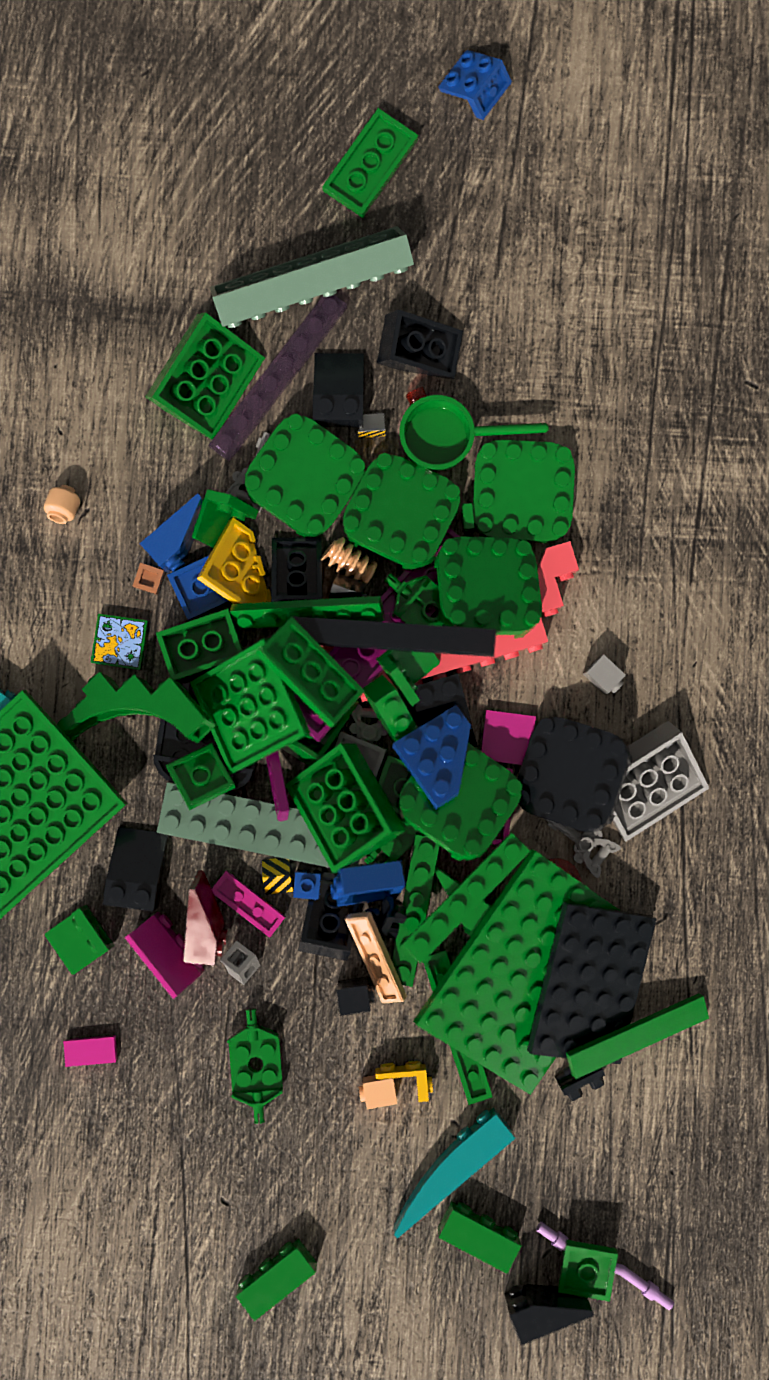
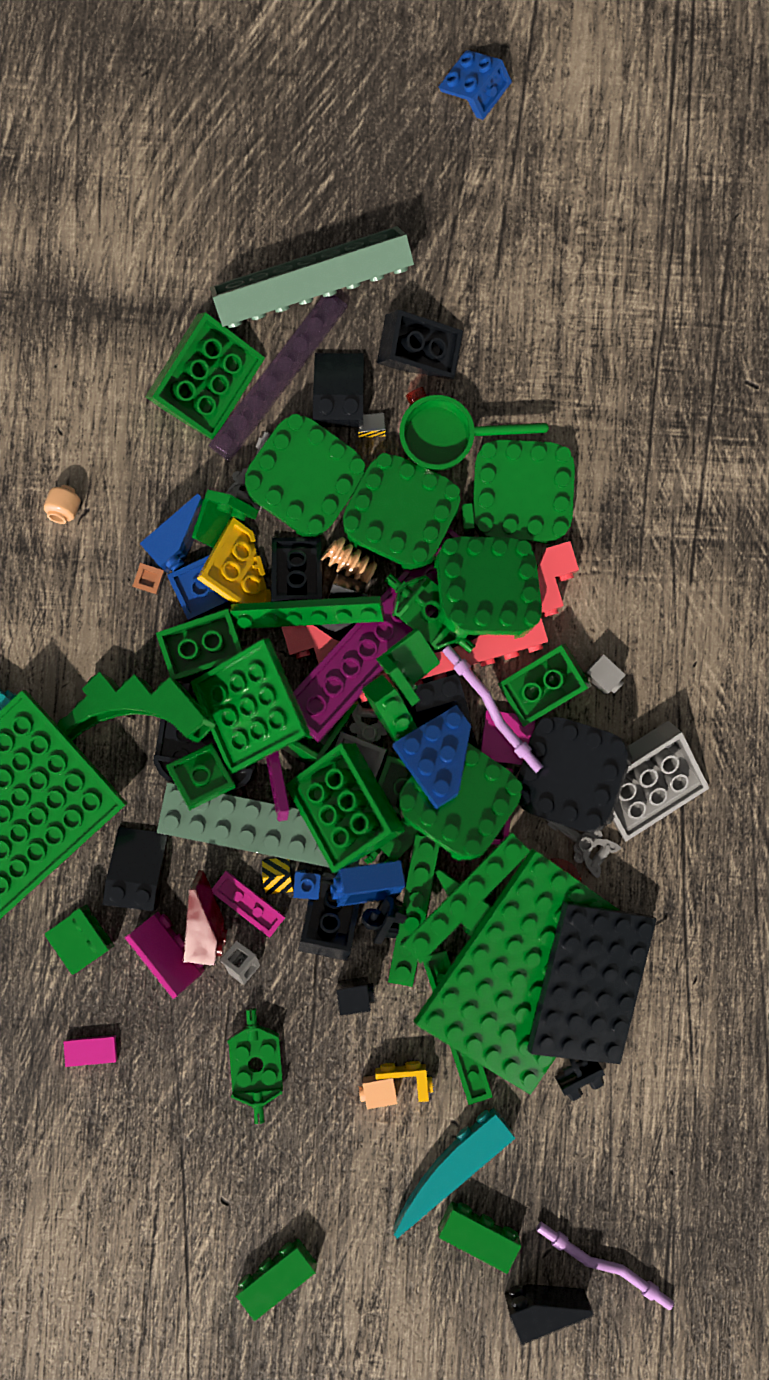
tile [91,614,149,670] -> none
green plate [256,617,365,728] -> none
black tile [290,616,497,657] -> none
green plate [322,108,418,218] -> none
light nougat tile [345,912,407,1003] -> none
green plate [558,1240,618,1302] -> none
green tile [566,993,709,1079] -> none
none -> lavender bar [442,645,544,773]
none -> green slope [498,643,592,727]

